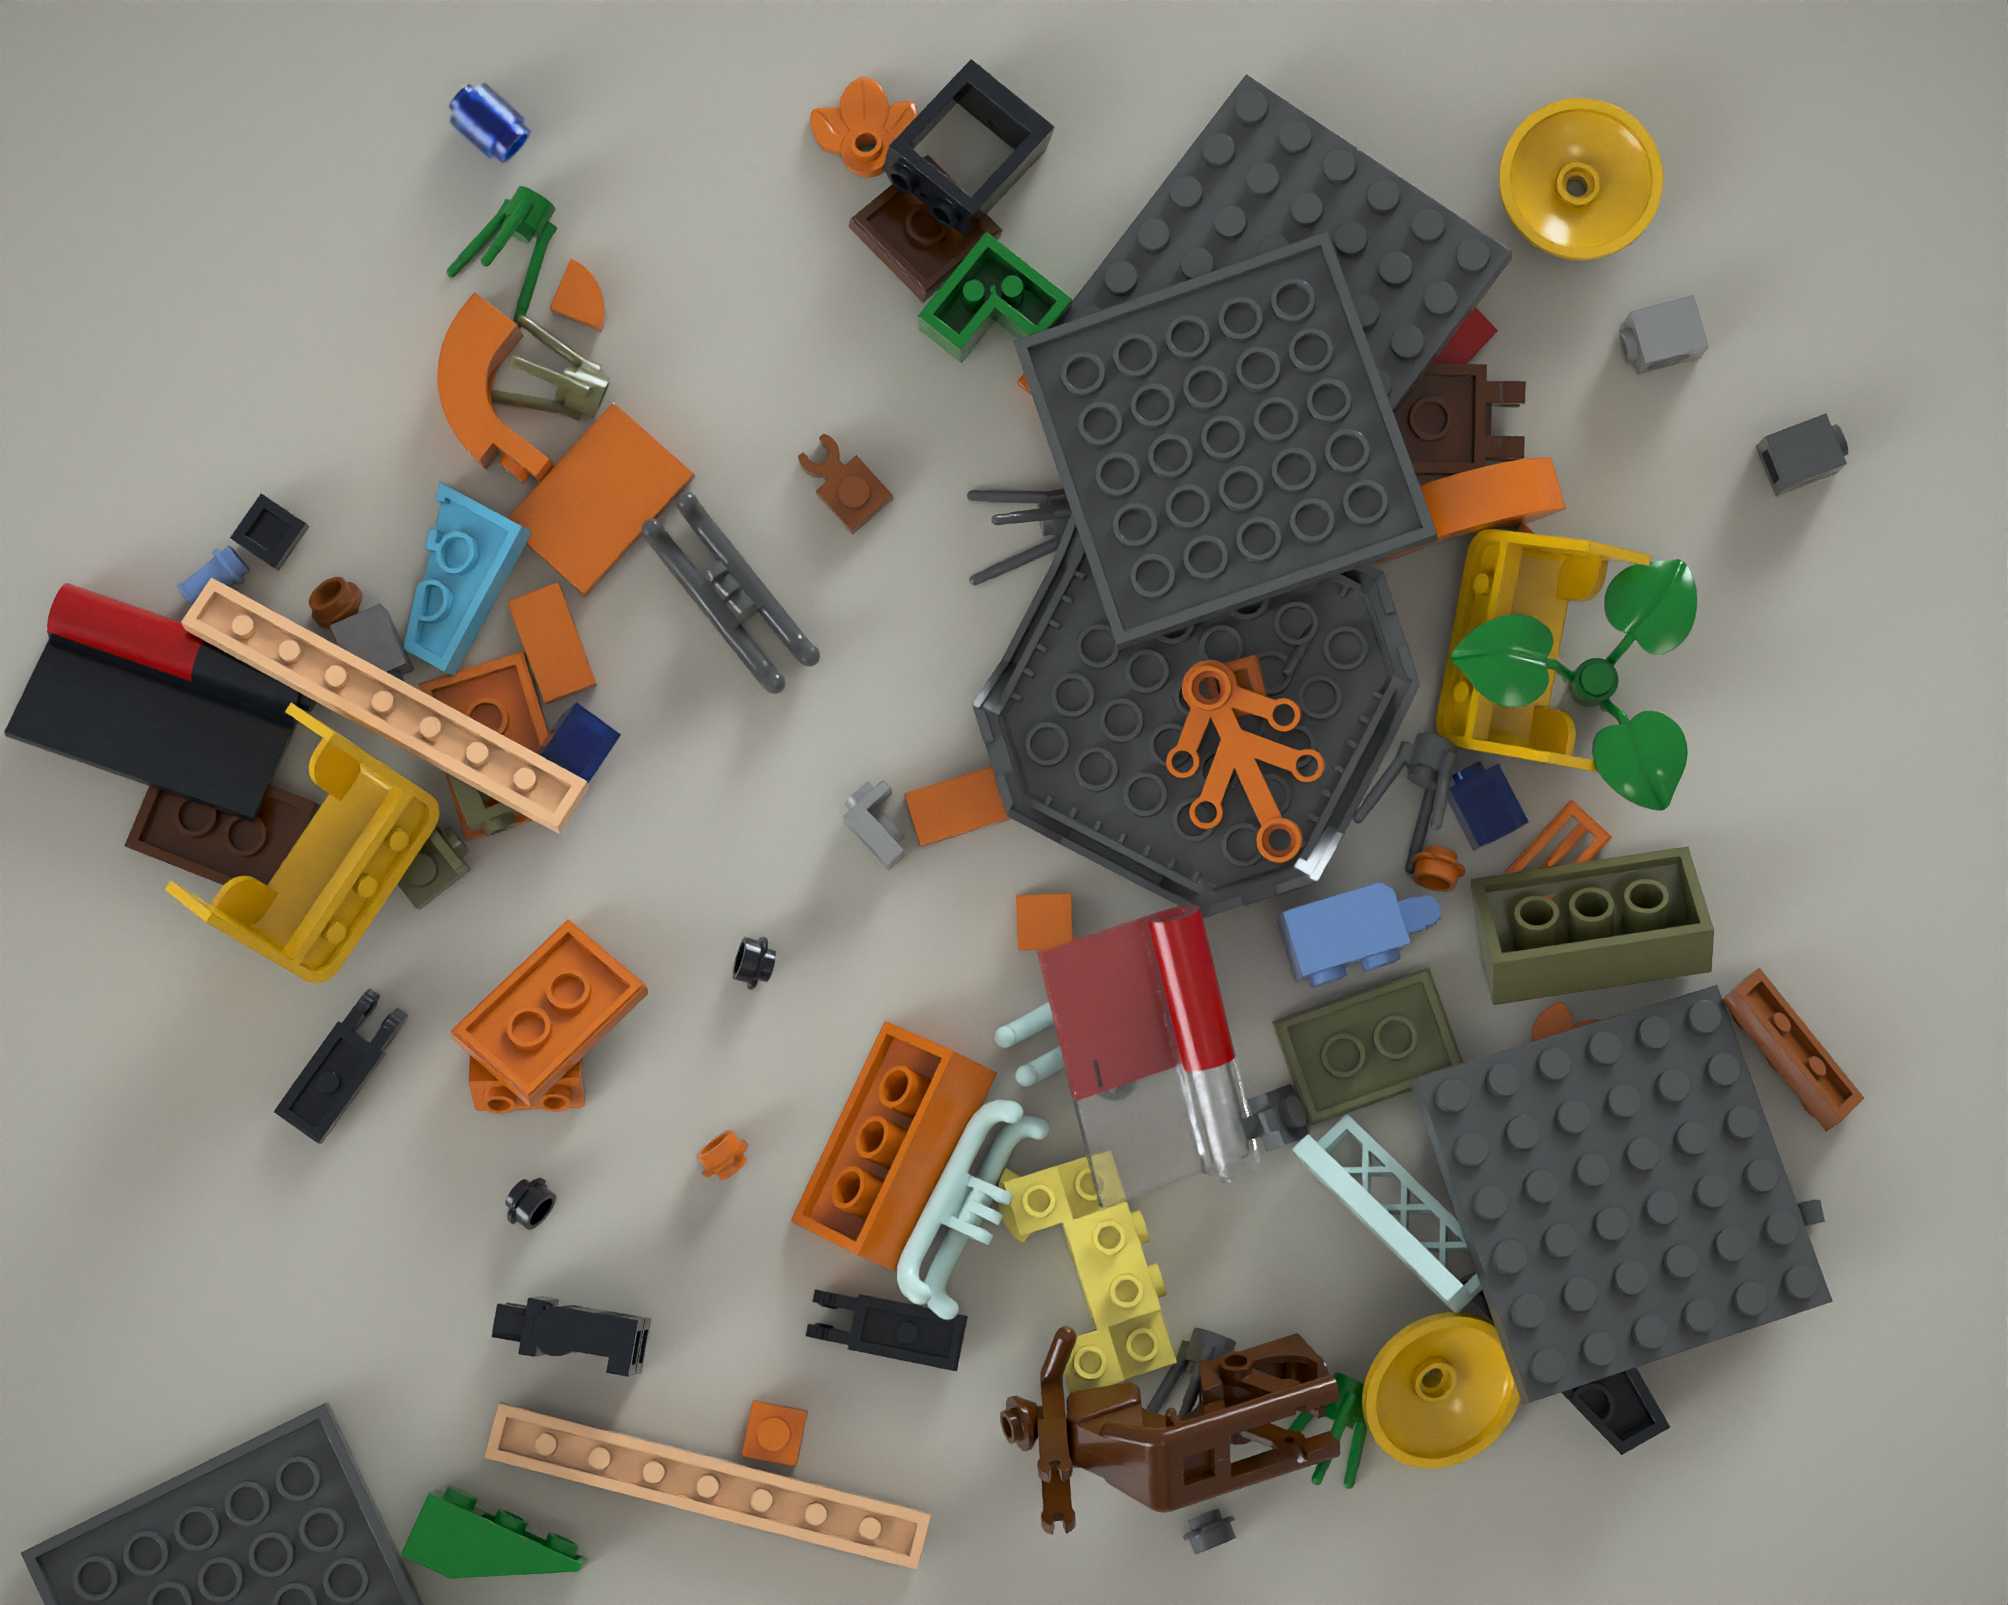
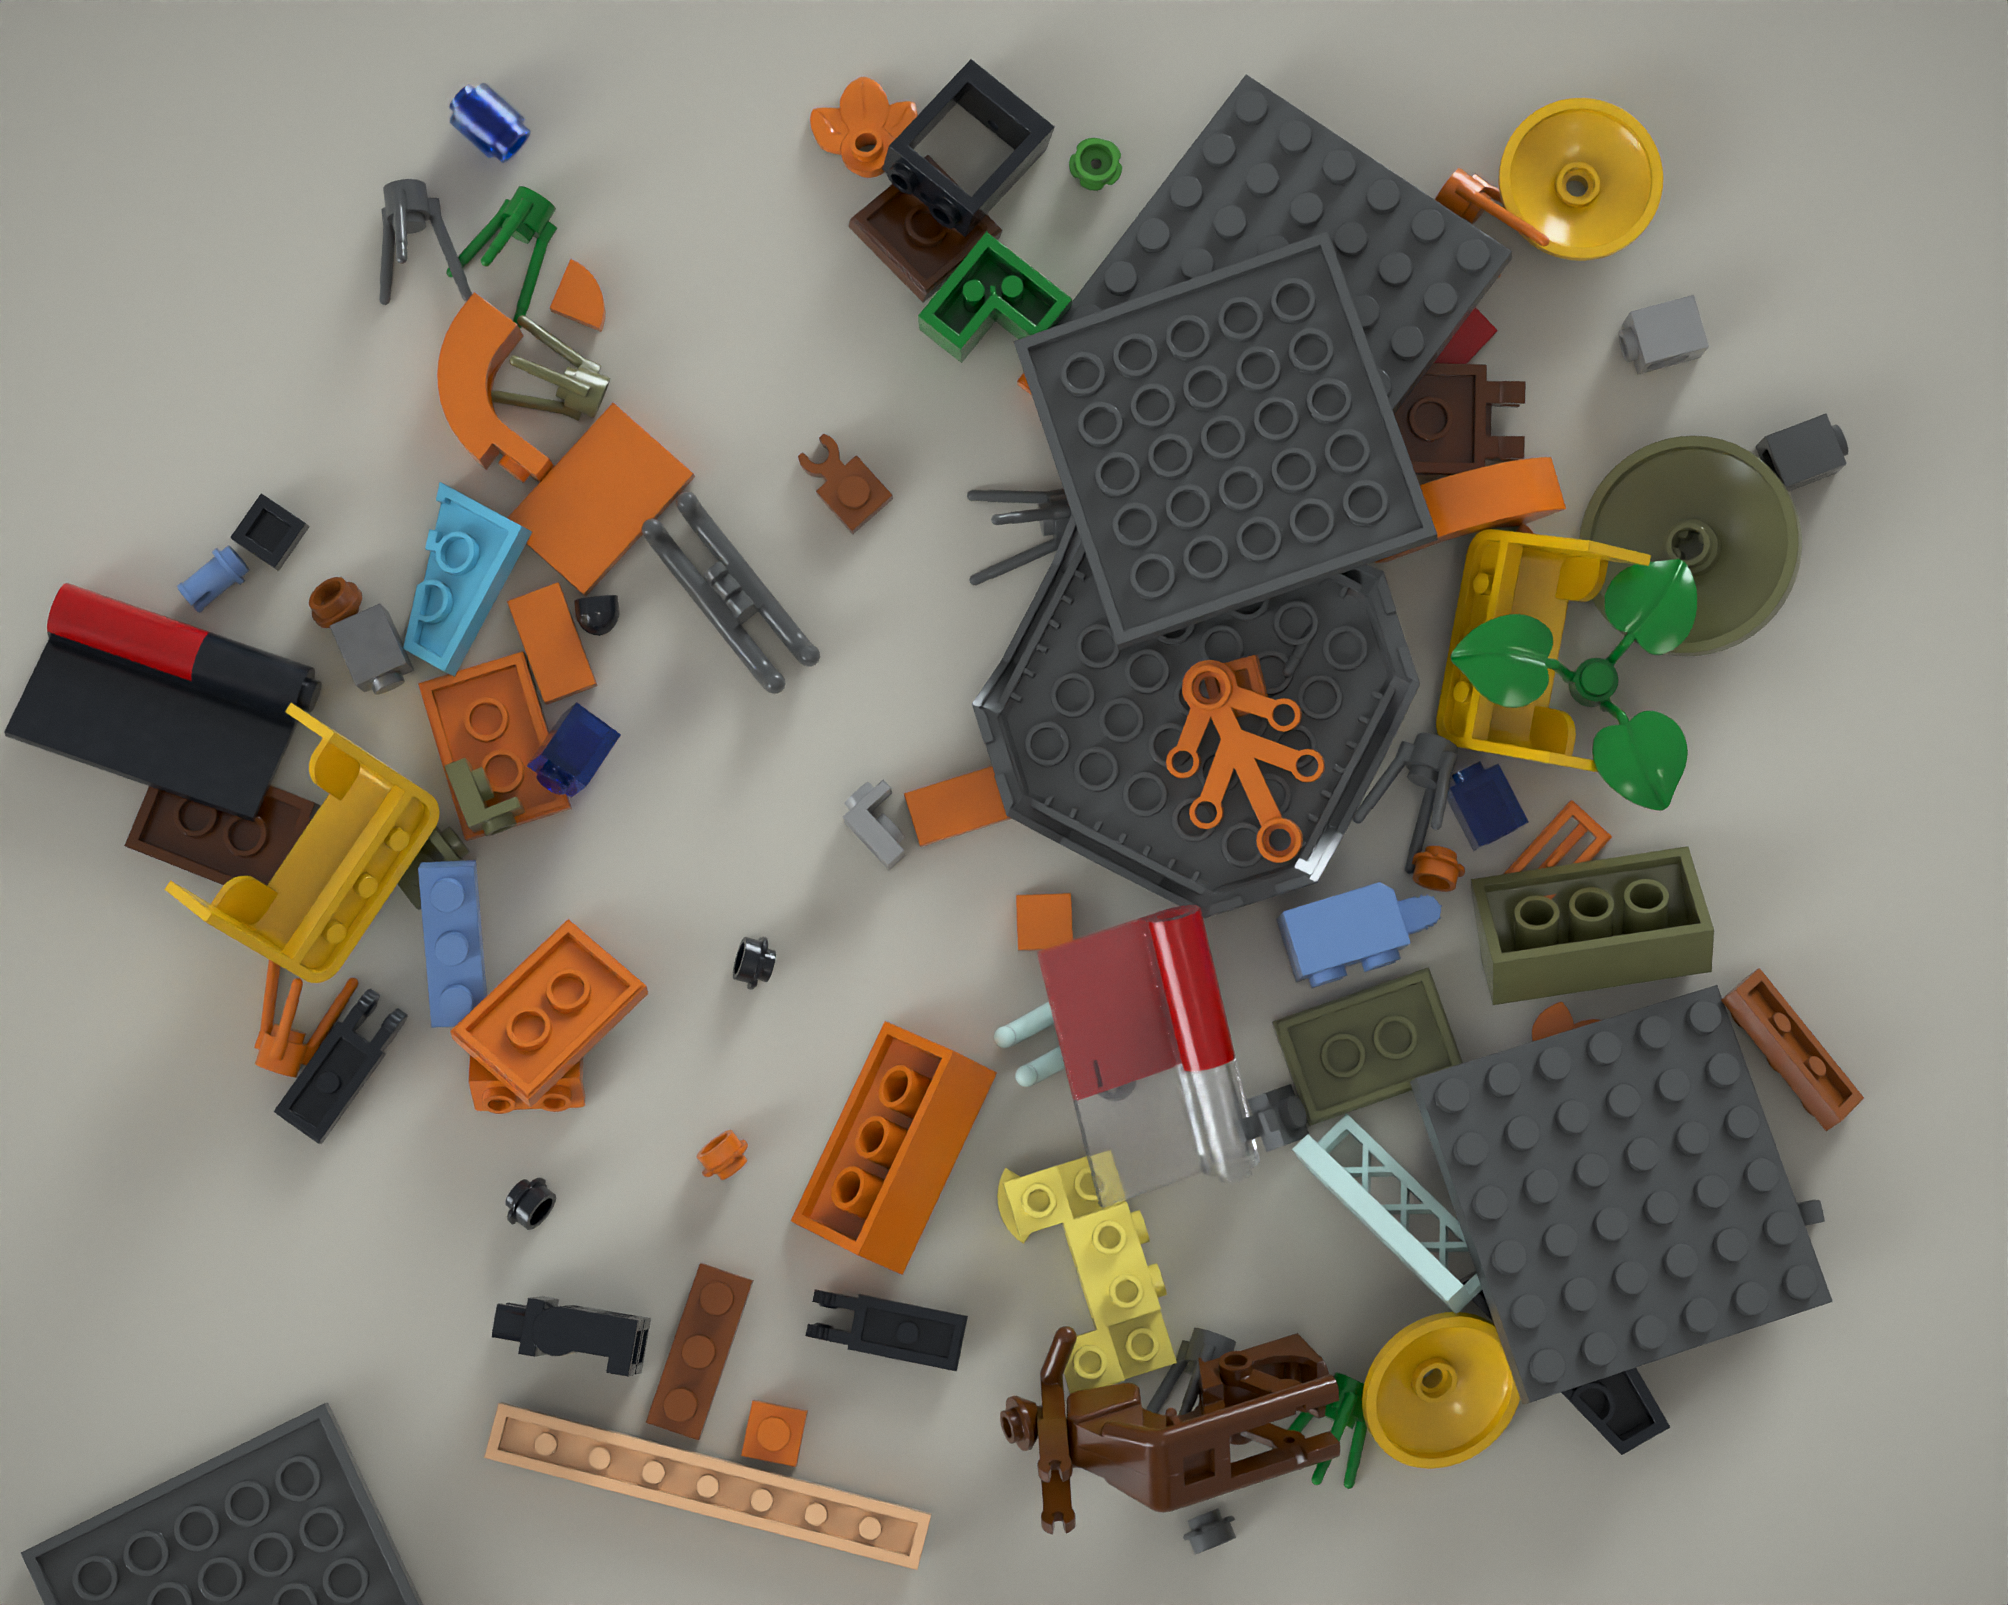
light nougat plate [181,577,590,834] -> none
green slope [400,1485,588,1579] -> none
light aqua piece [897,1099,1050,1320] -> none
none -> orange plant [254,960,359,1078]
none -> dark grey plant [379,179,472,305]
none -> medium blue plate [418,860,487,1028]
none -> black hinge [574,595,620,636]
none -> dark orange plate [646,1263,754,1440]
none -> bright green plate [1069,138,1122,191]
none -> orange plant [1435,168,1550,279]
none -> olive dish [1579,435,1802,656]

